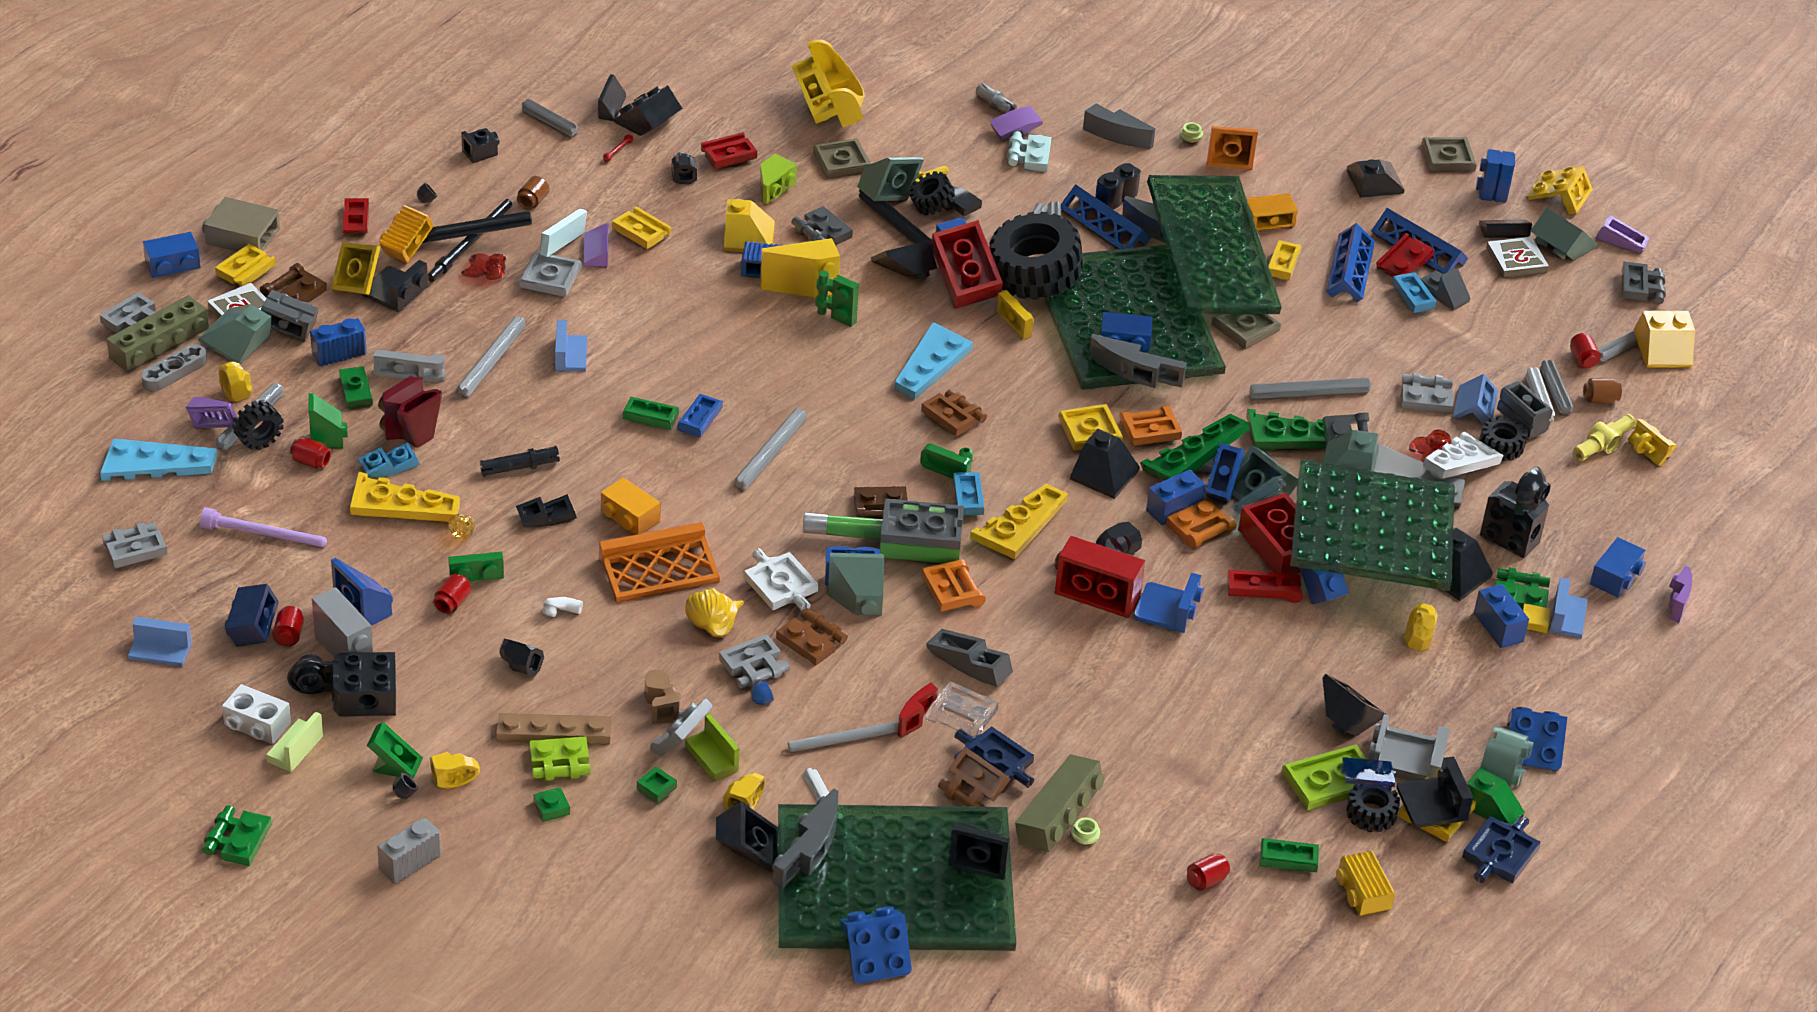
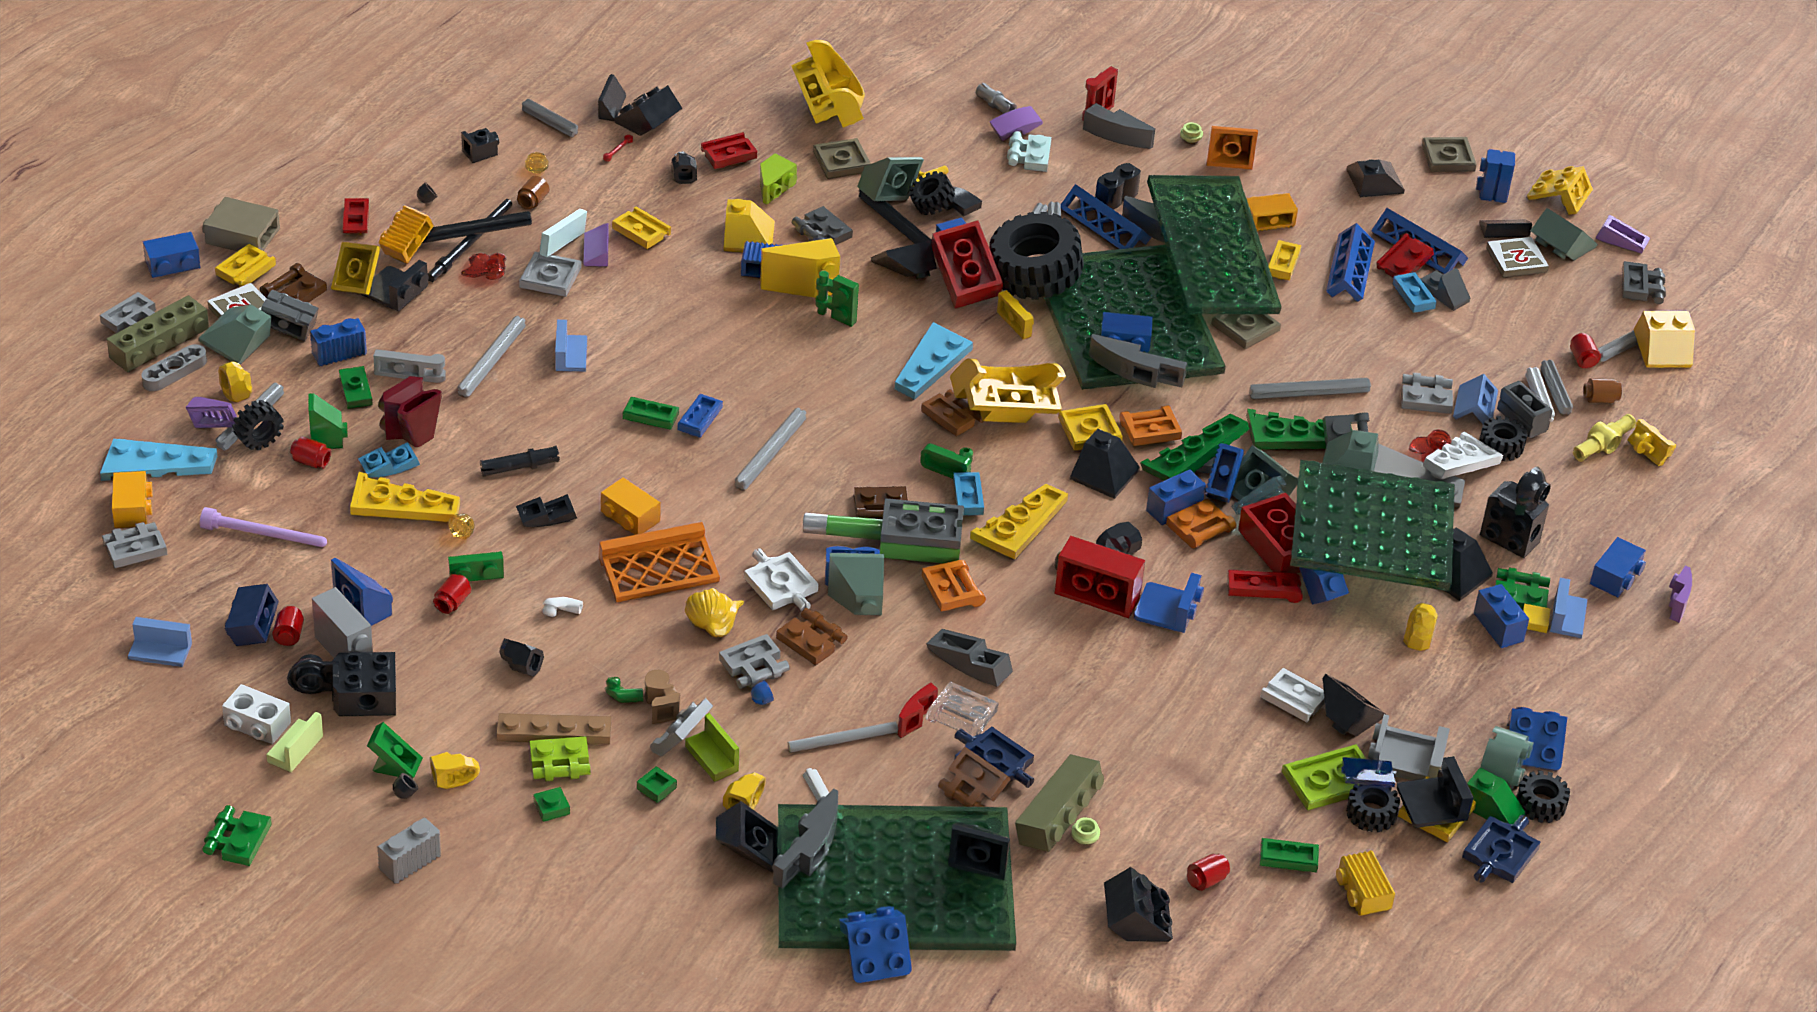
none -> light orange brick [112,471,153,528]
none -> clear yellow plate [525,152,549,173]
none -> green arm [605,677,644,703]
none -> yellow piece [950,358,1066,423]
none -> red plate [1082,66,1118,121]
none -> black slope [1104,867,1173,942]
none -> white plate [1261,668,1325,722]
none -> black tyre [1516,771,1570,823]

